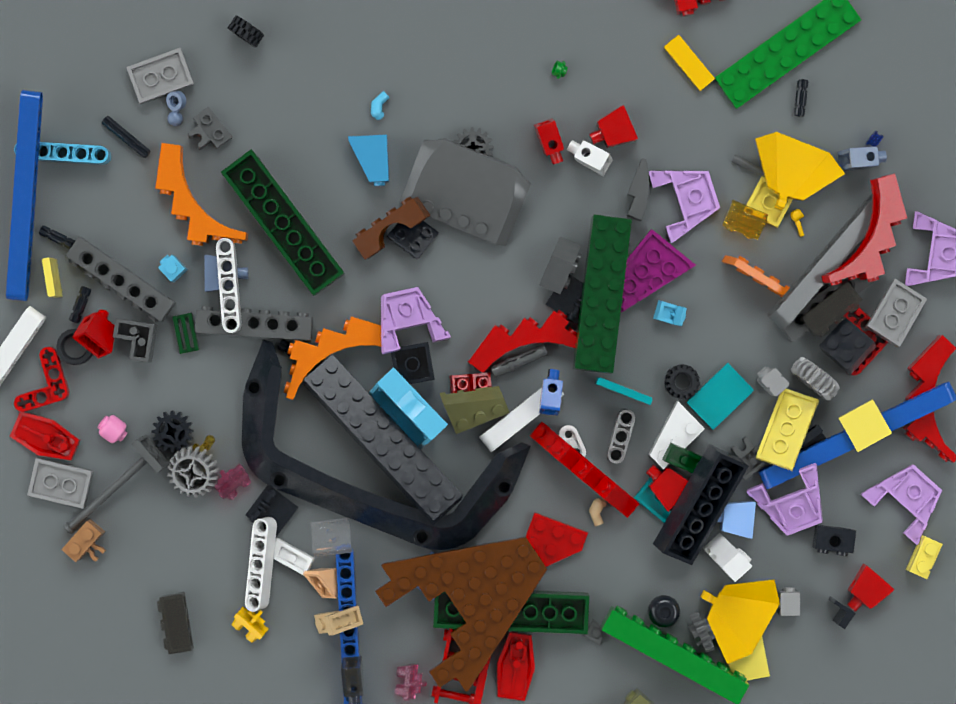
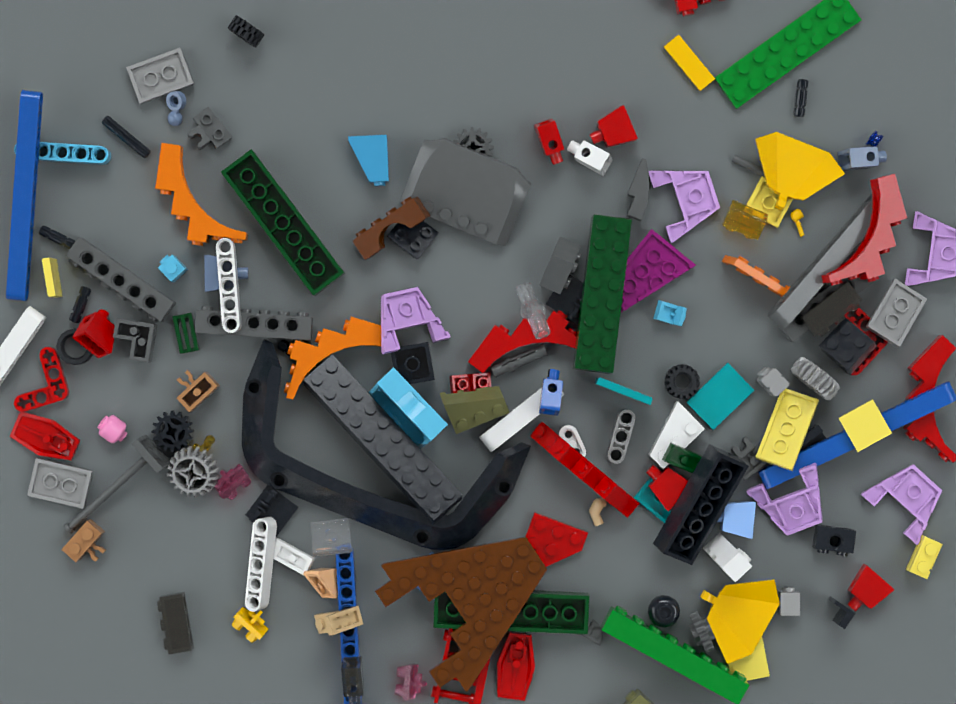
medium azure arm [371,91,390,120] -> none
green plate [551,60,568,79] -> none
none -> medium nougat brick [176,370,220,412]
none -> clear piece [515,282,551,339]

